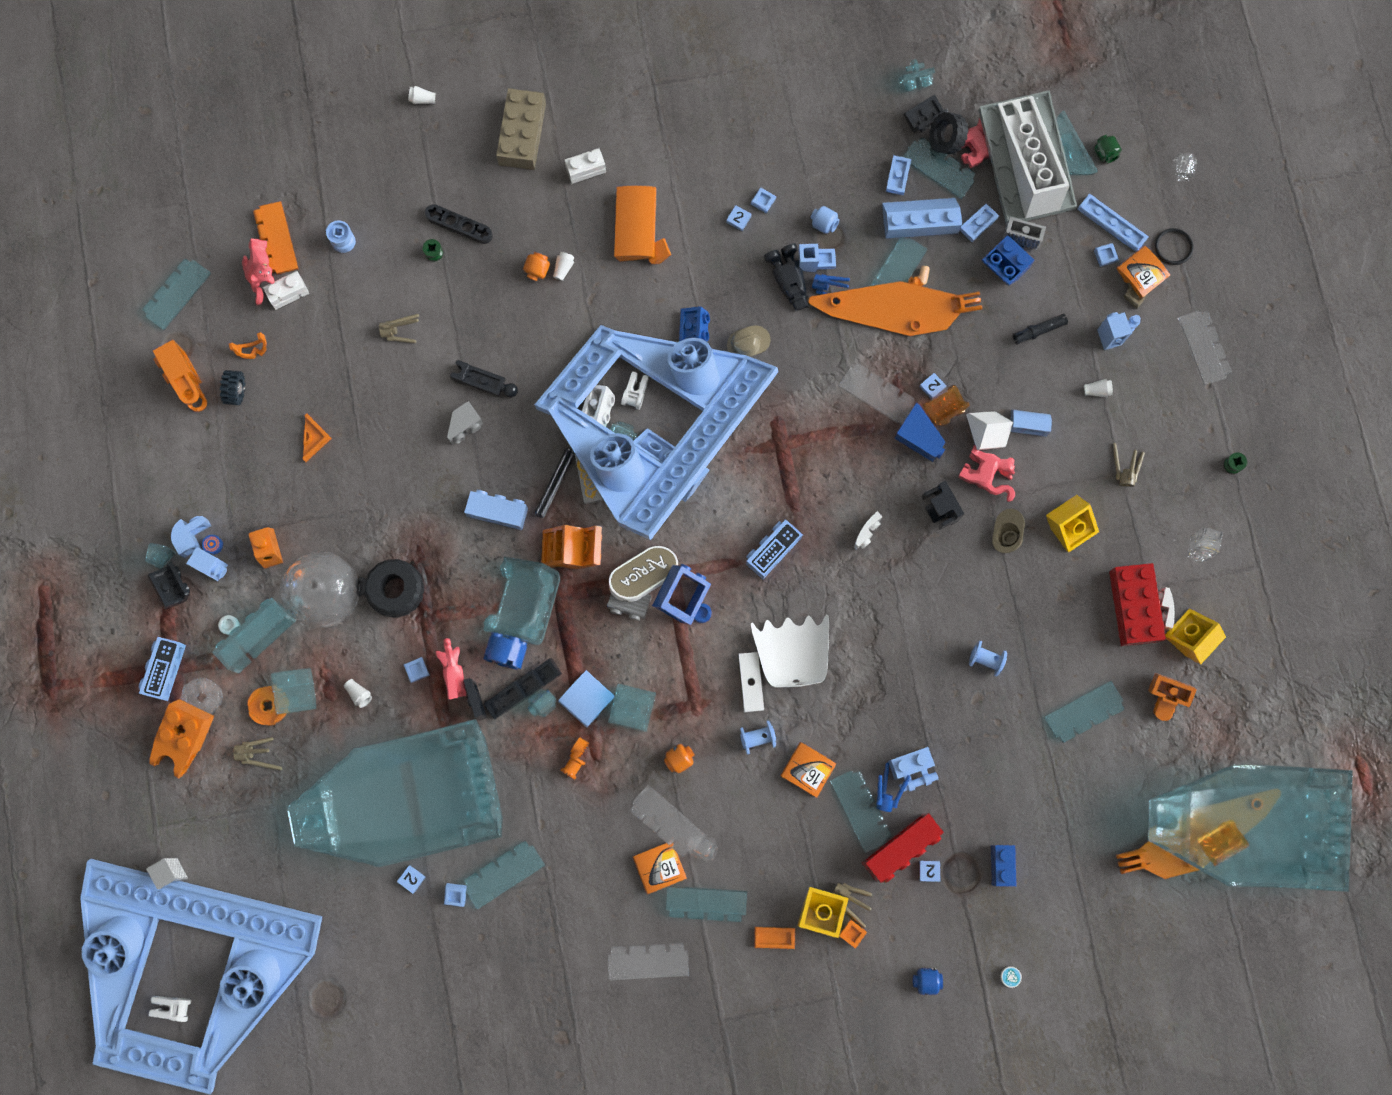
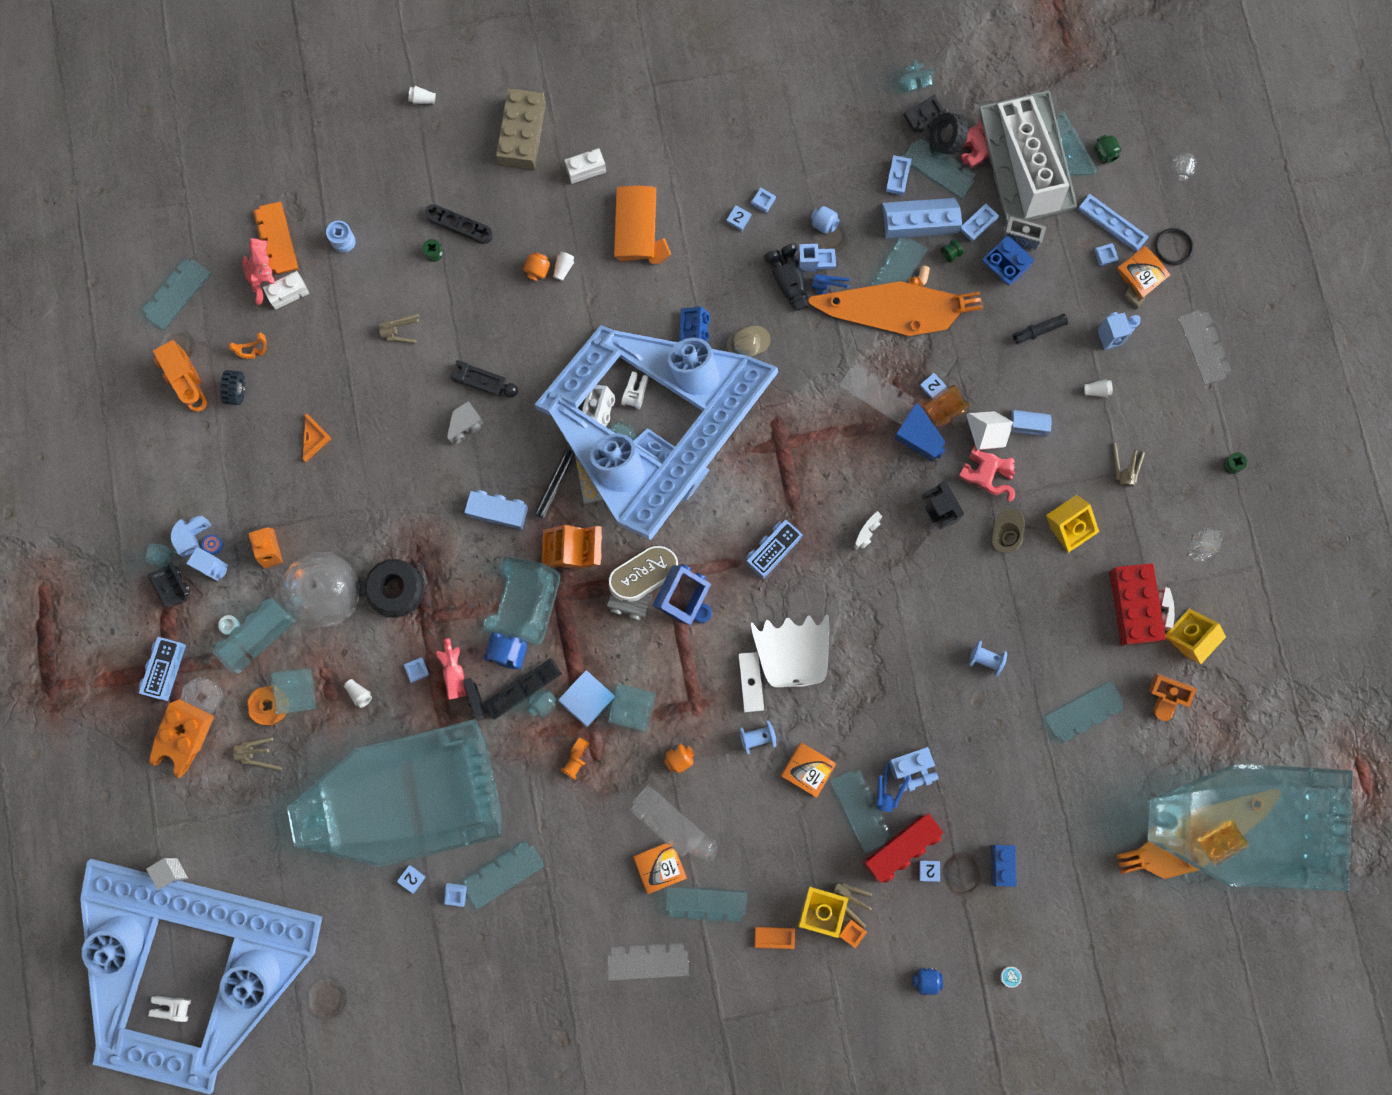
none -> dark green wheel [941,239,964,263]

